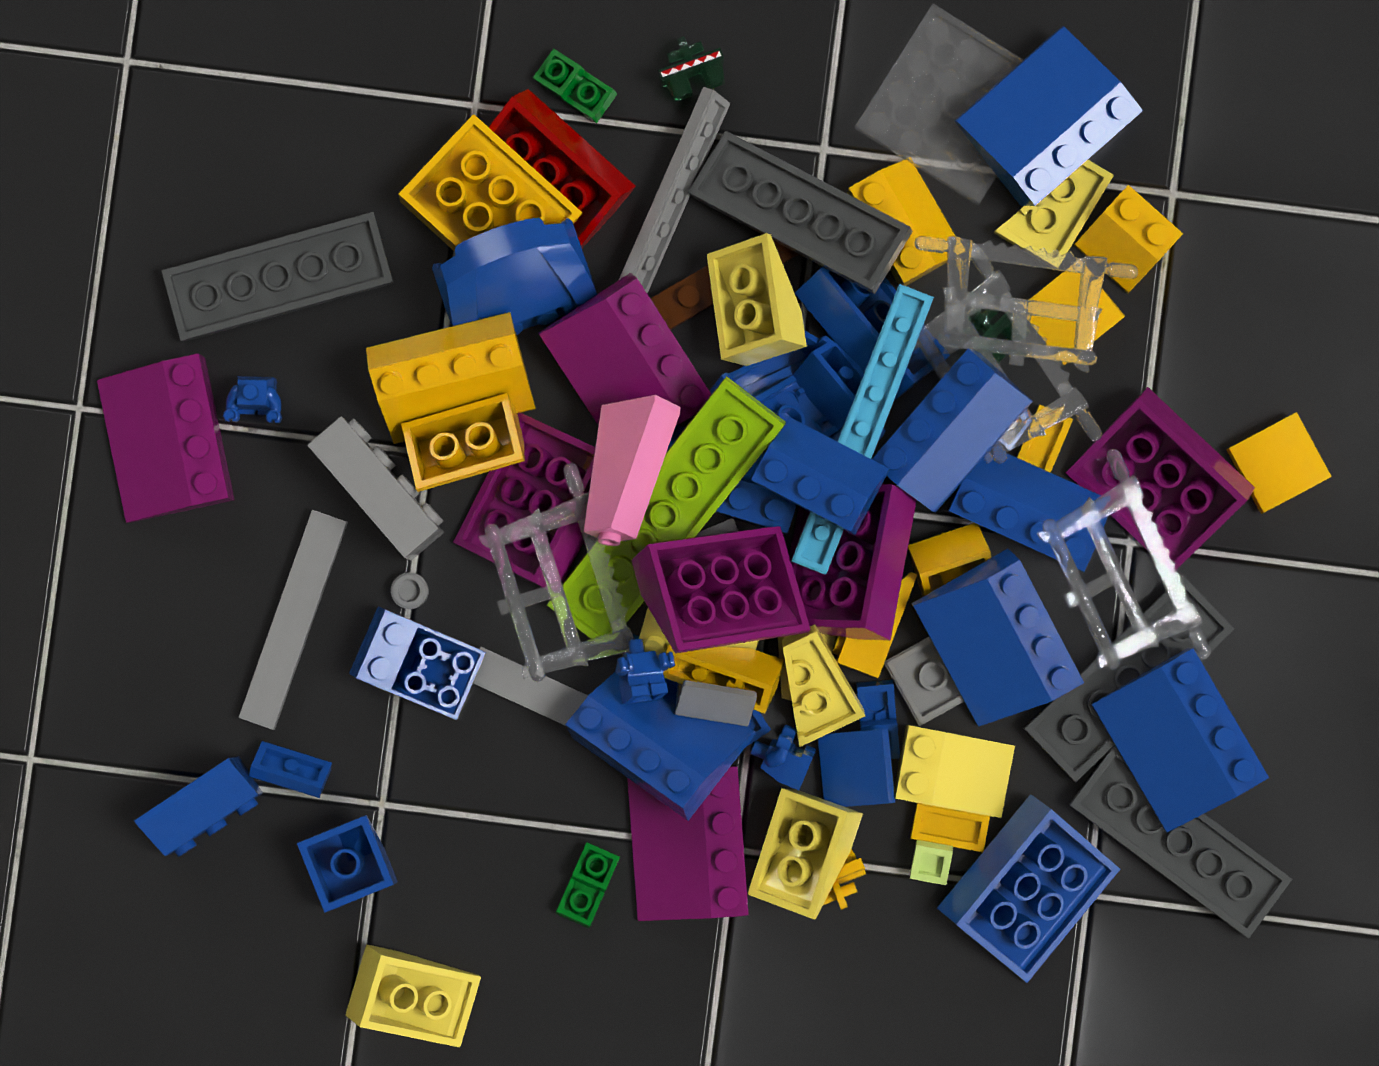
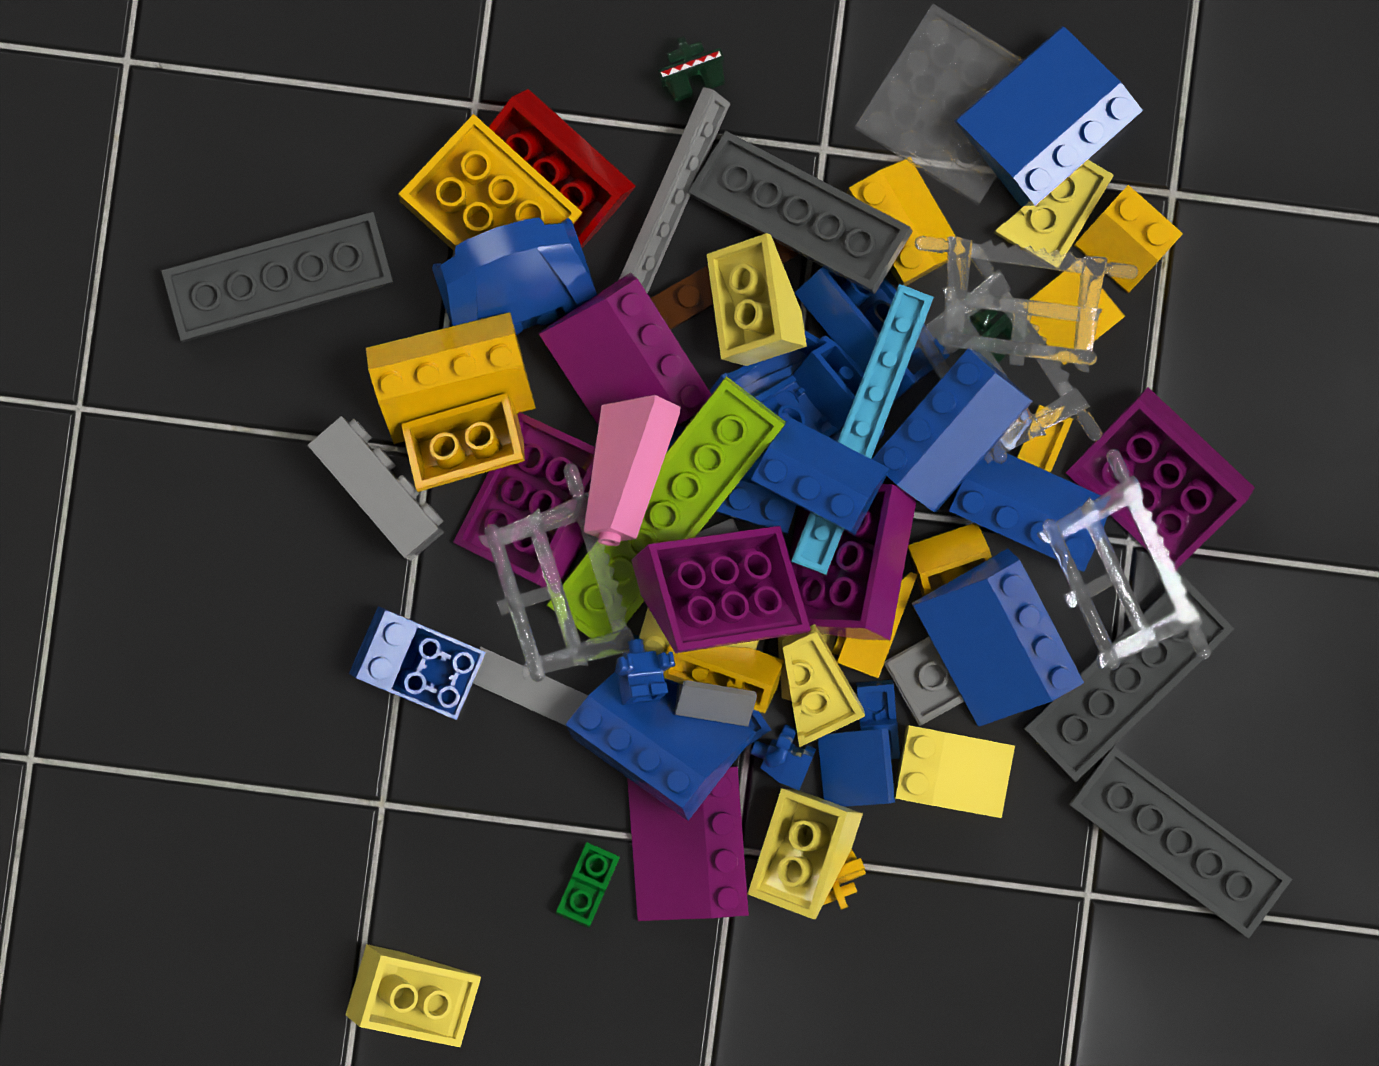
magenta slope [97,353,234,523] -> none
blue slope [134,756,263,857] -> none
blue piece [223,376,282,423] -> none
light grey tile [239,510,348,730] -> none
blue plate [249,741,332,798] -> none
blue slope [297,815,398,913] -> none
light grey tile [391,572,429,609] -> none
green slope [533,48,617,124] -> none
yellow tile [910,803,990,852] -> none
yellowish green plate [910,840,953,885] -> none
blue slope [937,794,1120,983] -> none
blue slope [1091,648,1269,833] -> none
yellow slope [1226,412,1332,514] -> none

